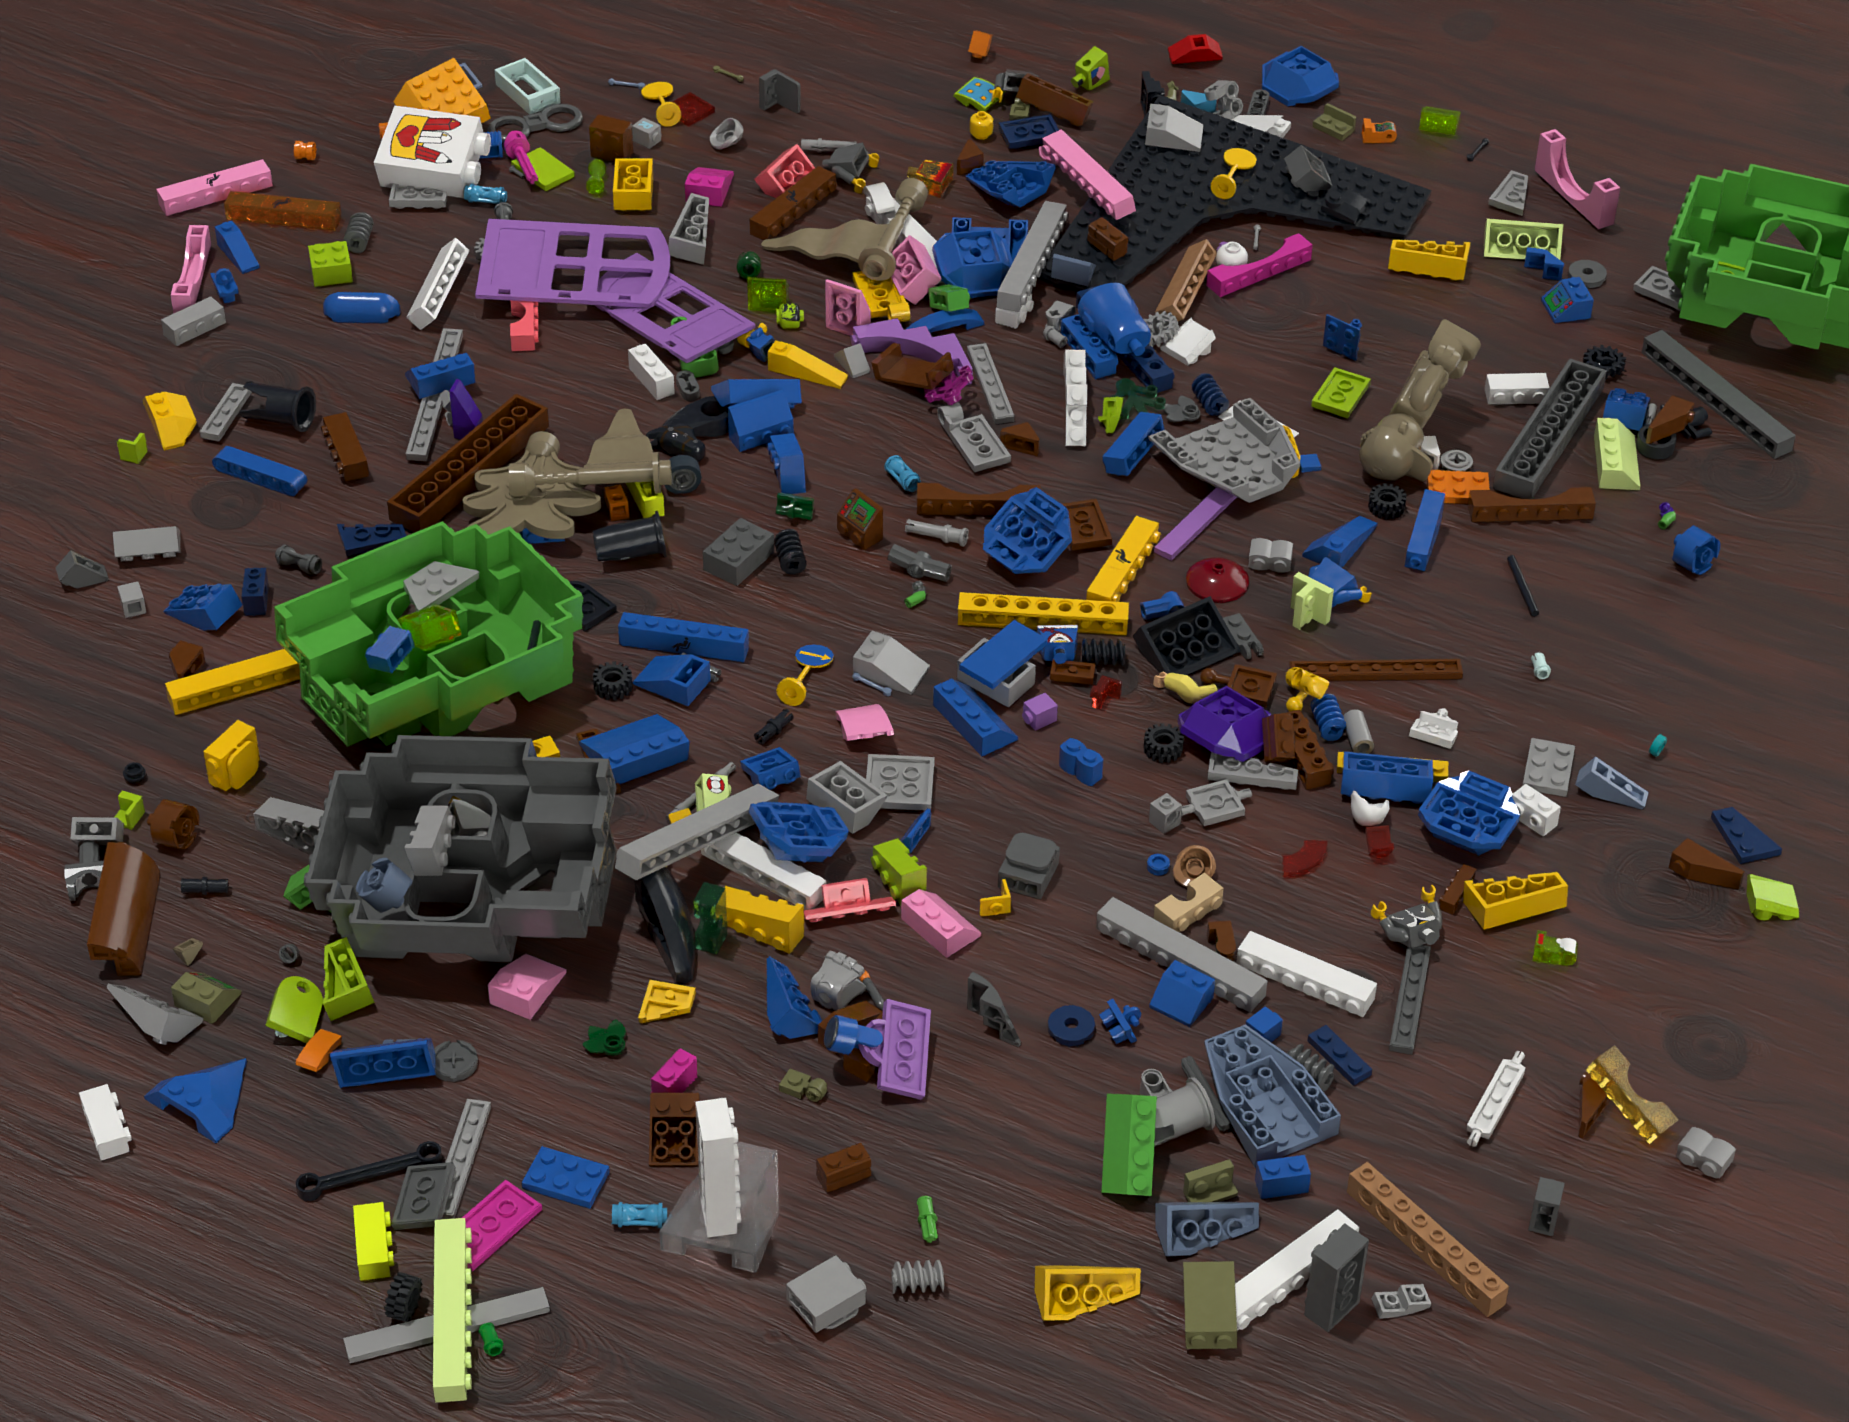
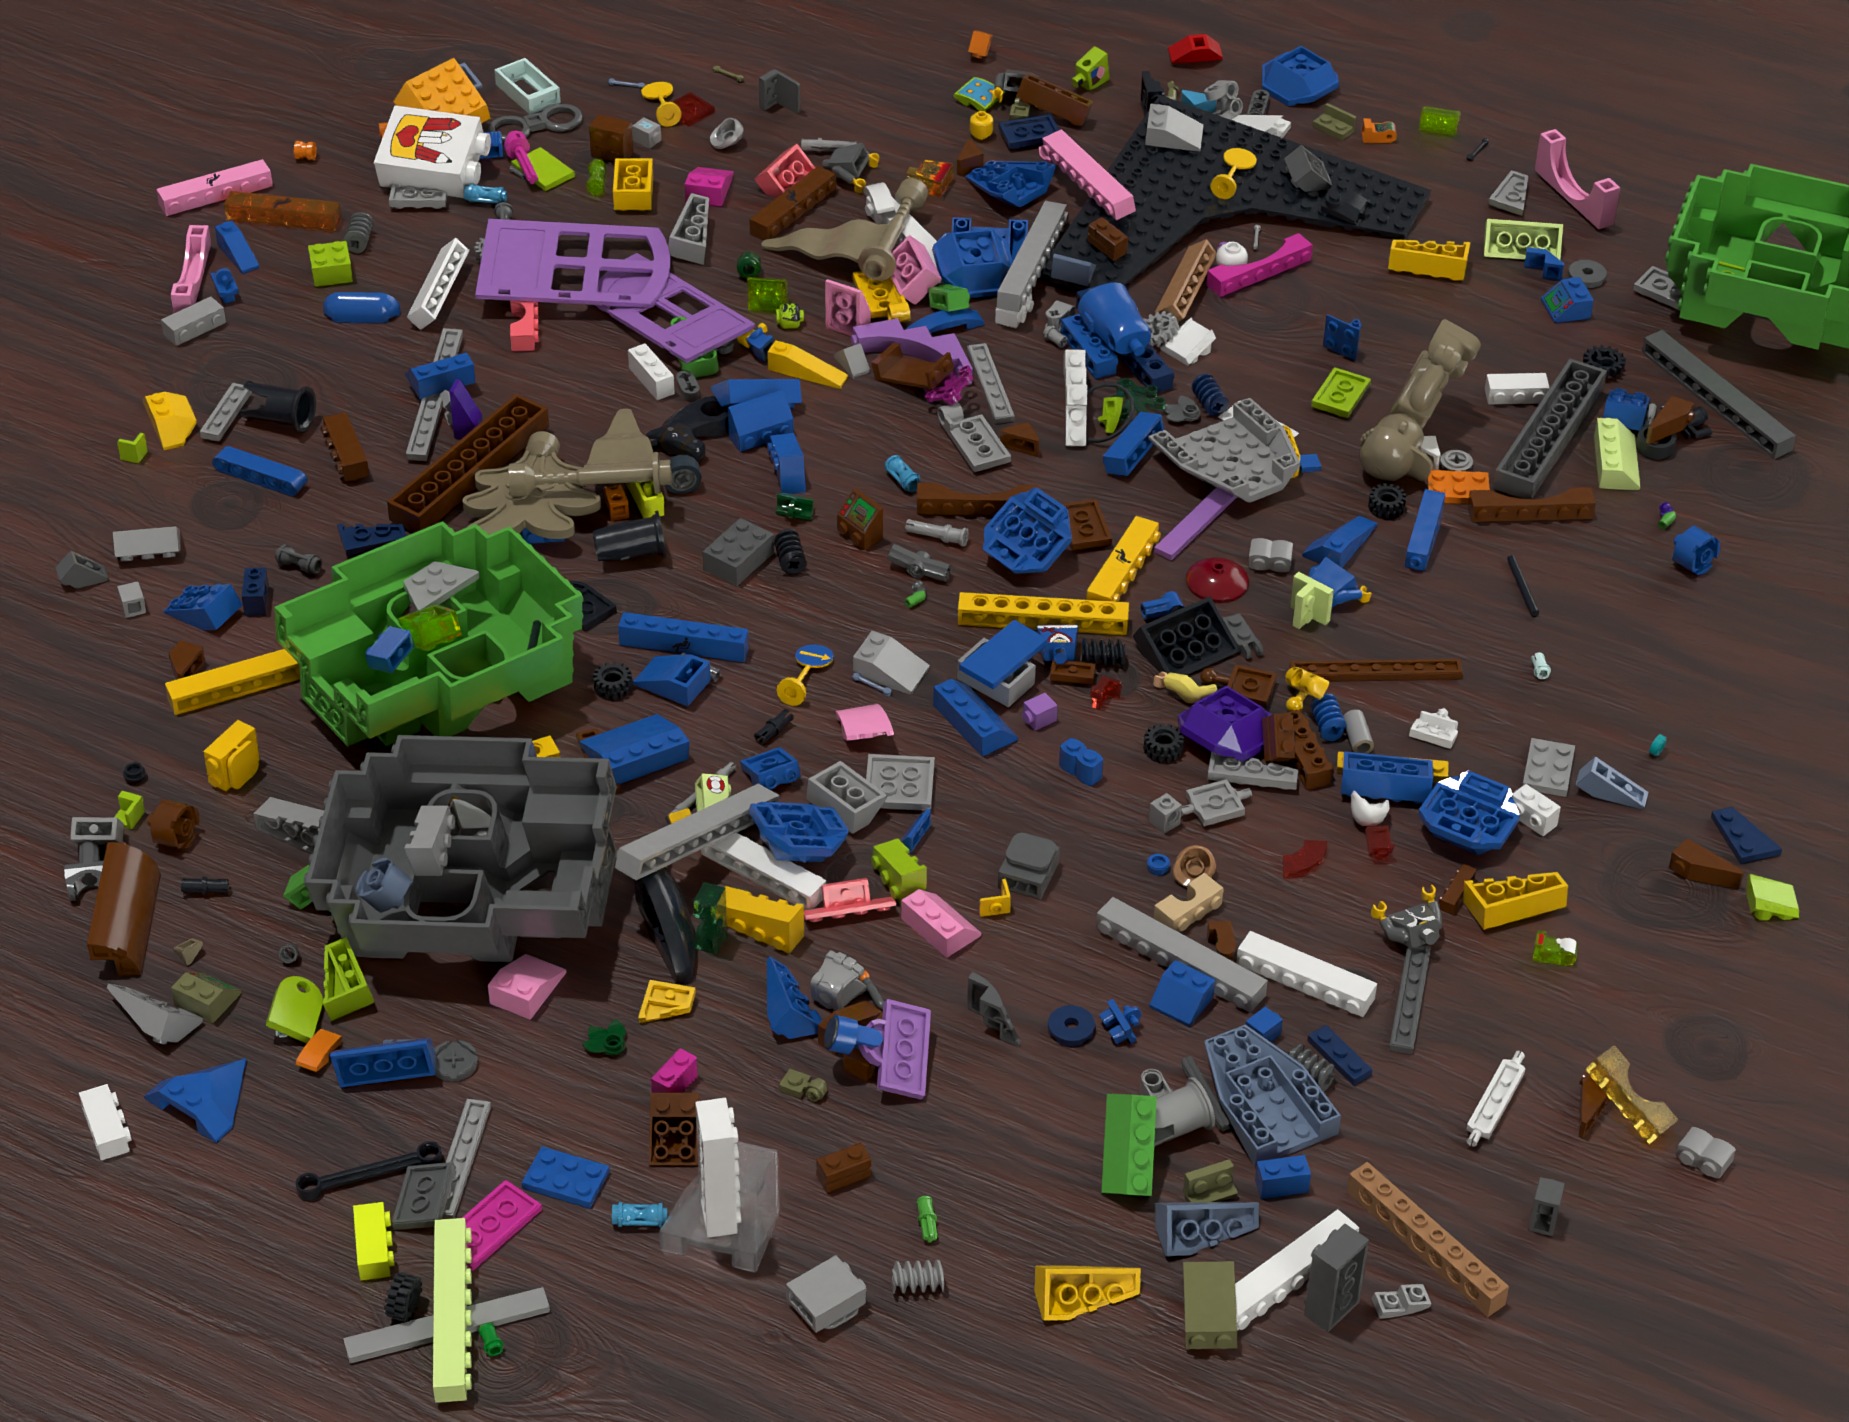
none -> black piece [1086,383,1135,443]

